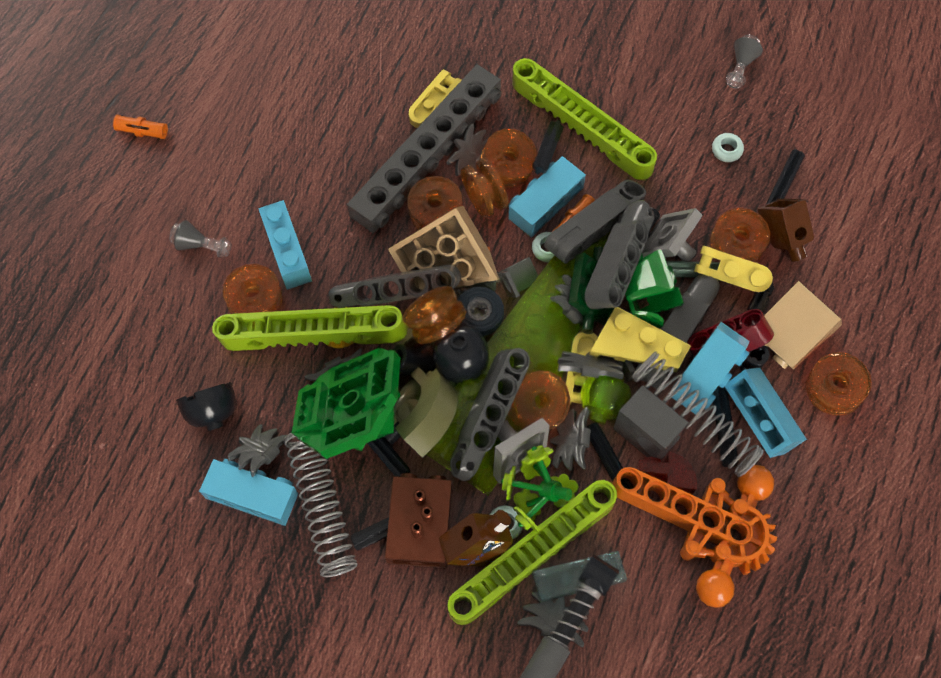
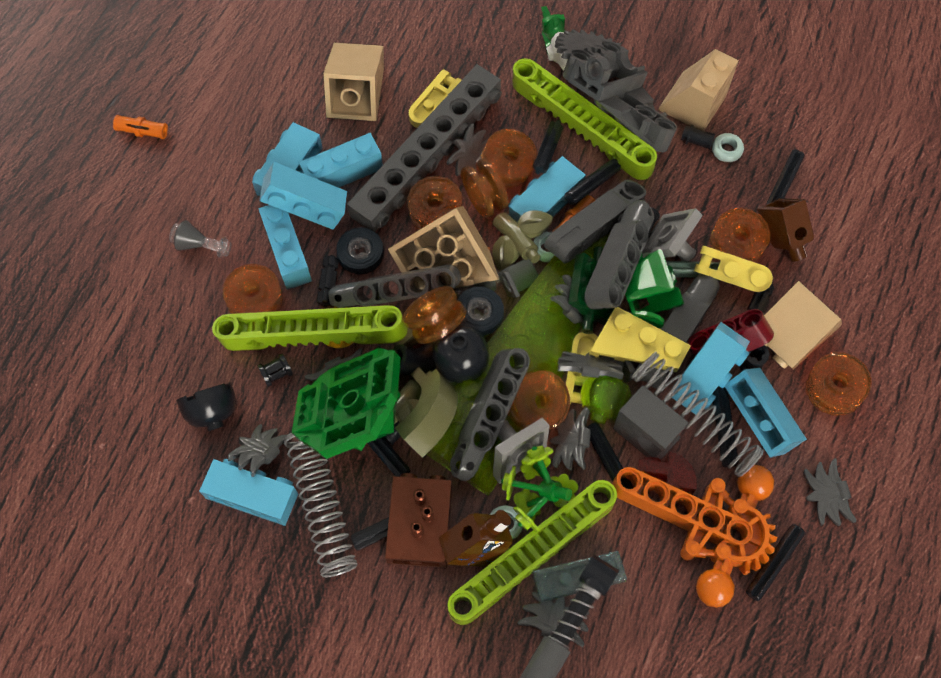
piece [726,35,763,89] -> none
none -> medium azure brick [252,122,323,196]
none -> black bush [257,353,293,387]
none -> medium azure brick [260,162,347,229]
none -> medium azure brick [298,133,383,188]
none -> black axle [316,255,339,306]
none -> tan slope [324,43,384,121]
none -> black bush [336,227,384,275]
none -> olive plant [492,210,553,271]
none -> green animal [541,6,568,71]
none -> dark grey connector [555,29,677,152]
none -> black axle [564,159,621,205]
none -> tan slope [659,49,739,131]
none -> black pin [681,124,715,150]
none -> black axle [746,524,805,601]
none -> dark grey piece [803,458,857,526]

